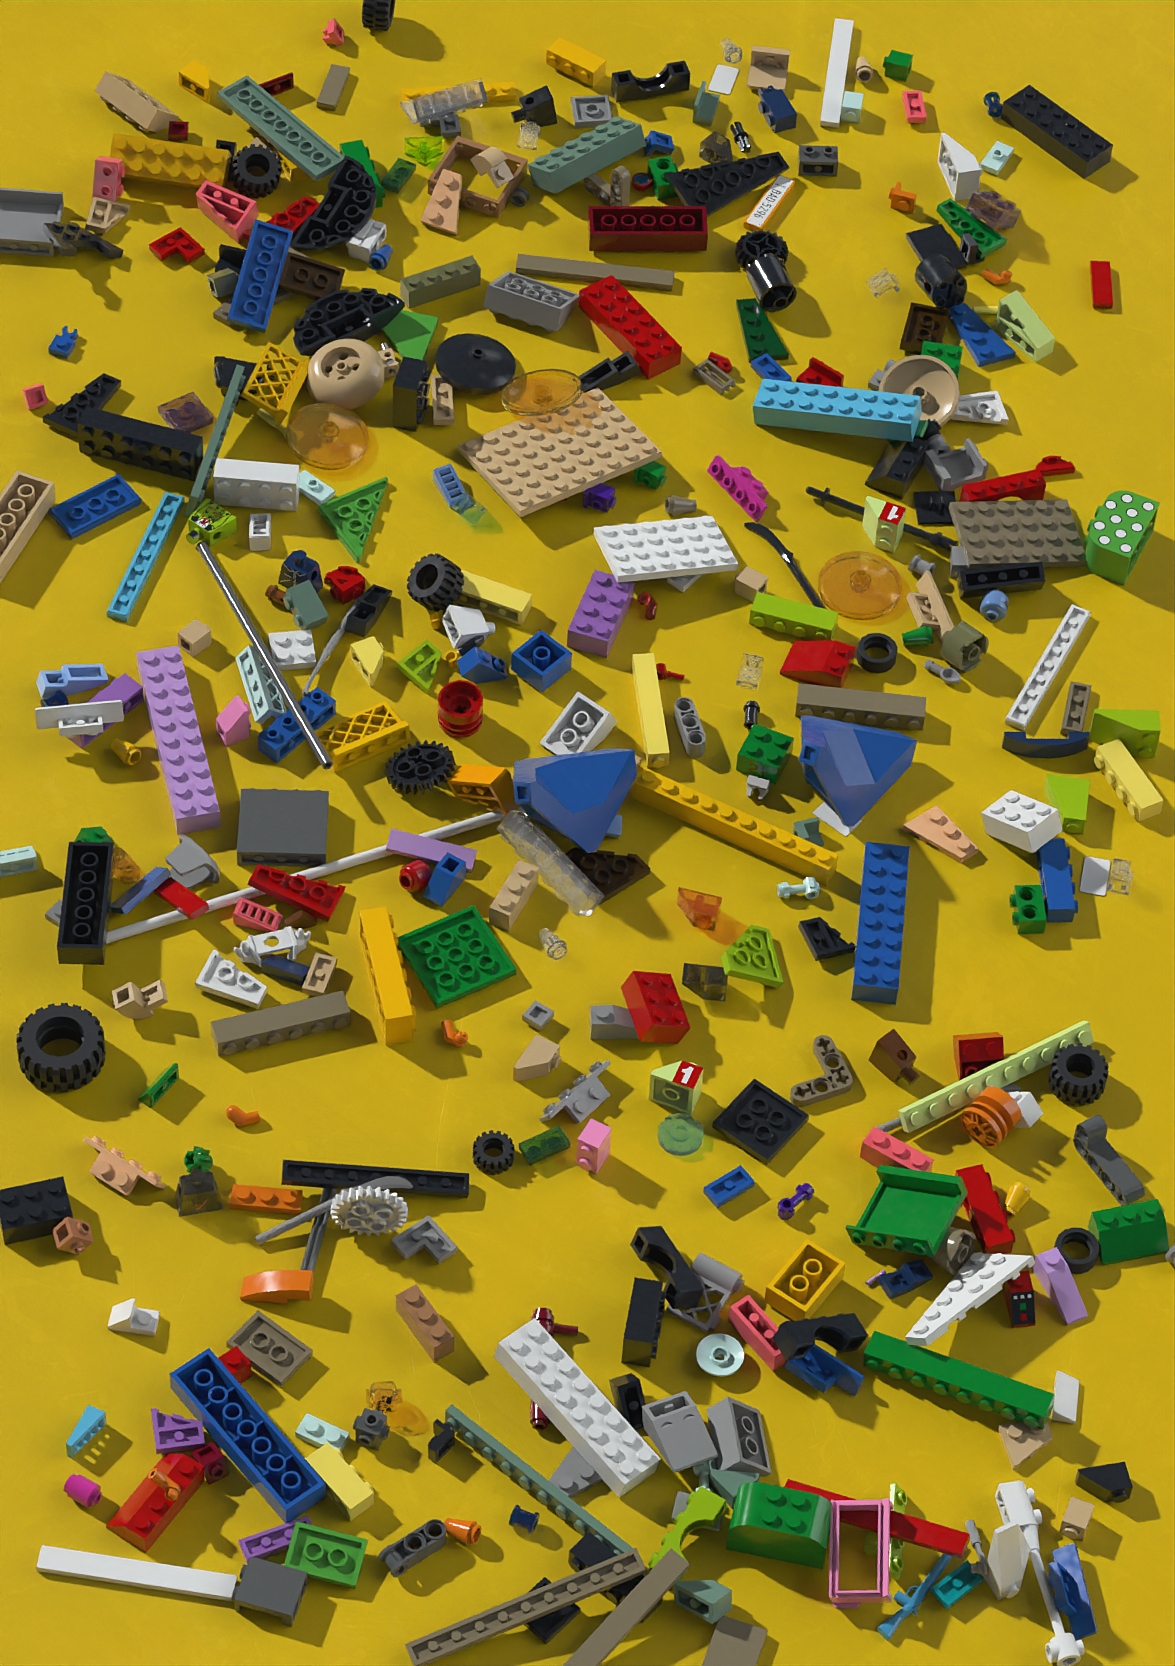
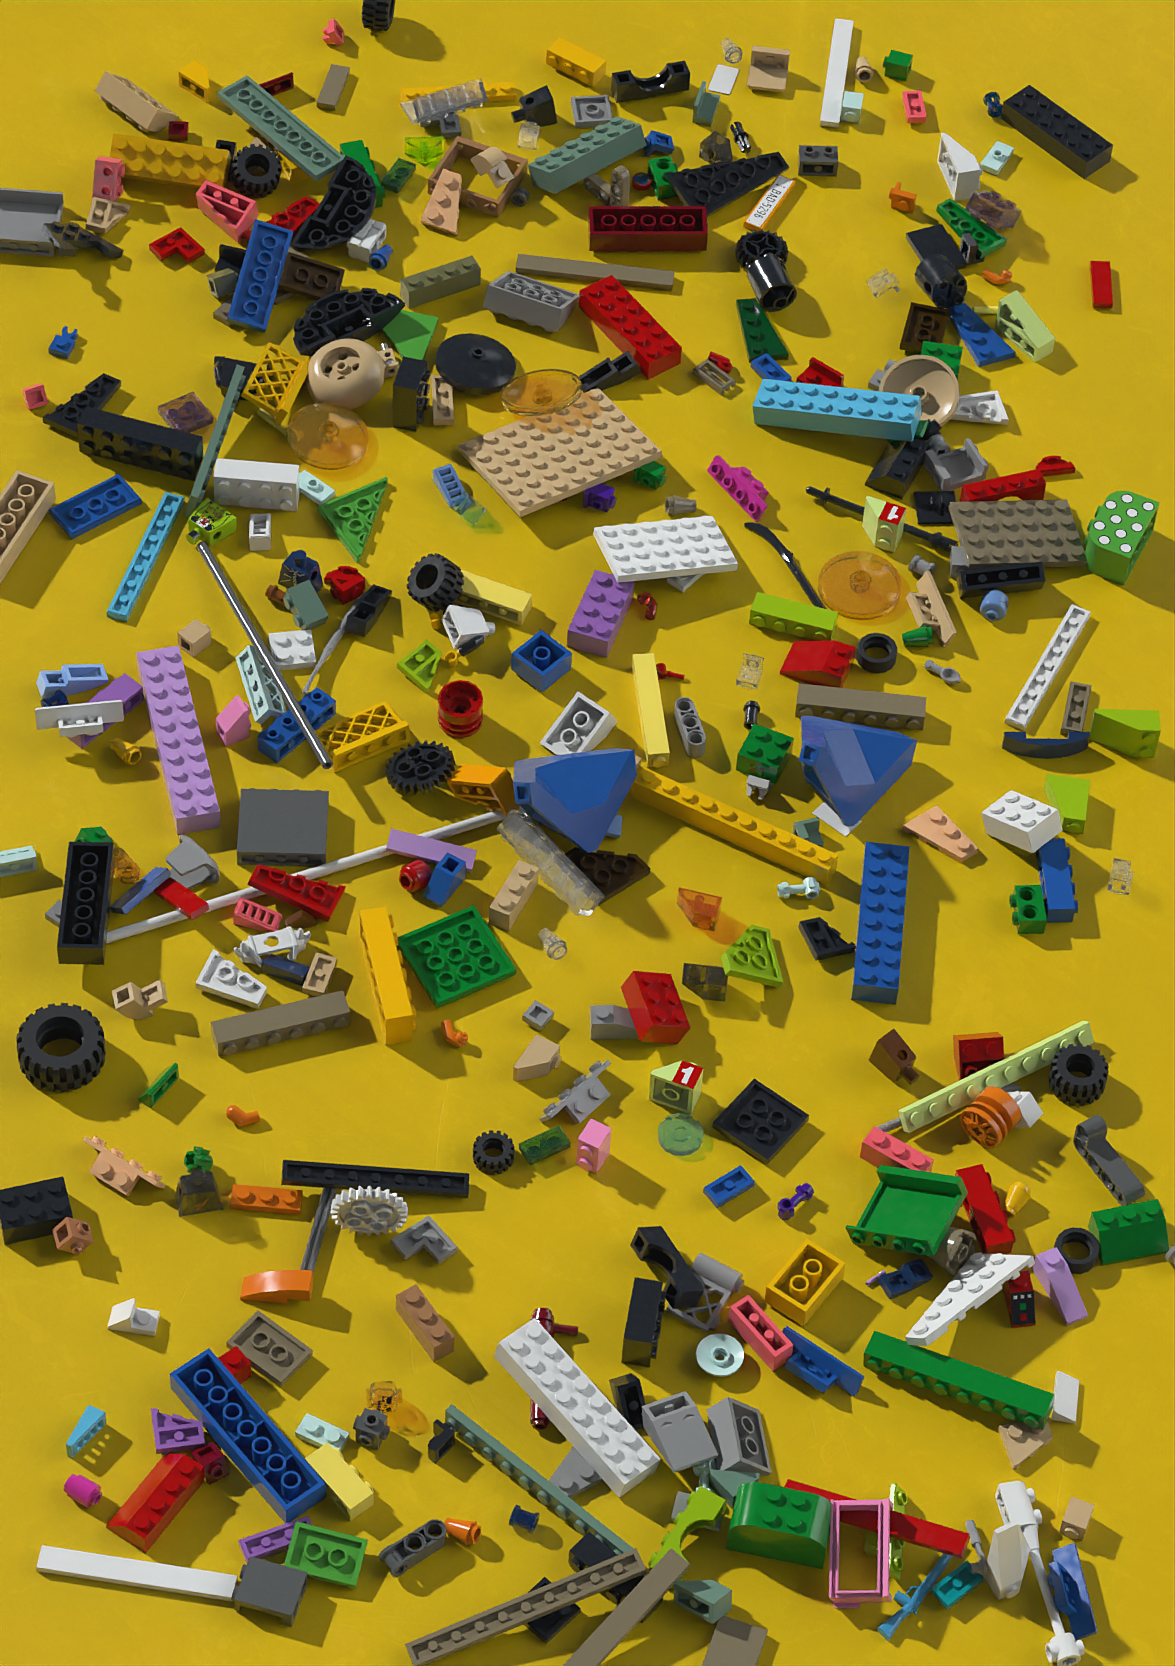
orange arm [148,1468,181,1501] -> none
light grey piece [255,1176,413,1245] -> none
light yellow slope [351,636,385,687] -> none
blue slope [457,647,508,684] -> none
tan brick [734,566,768,602] -> none
dark blue brick [758,85,797,133] -> none
black arch [772,1313,868,1360] -> none
dark tan beam [790,1035,853,1107] -> none
olive brick [940,621,989,672] -> none
black slope [1075,1462,1133,1503] -> none
white sticker [1080,856,1111,896] -> none
light yellow brick [1094,739,1164,822] -> none

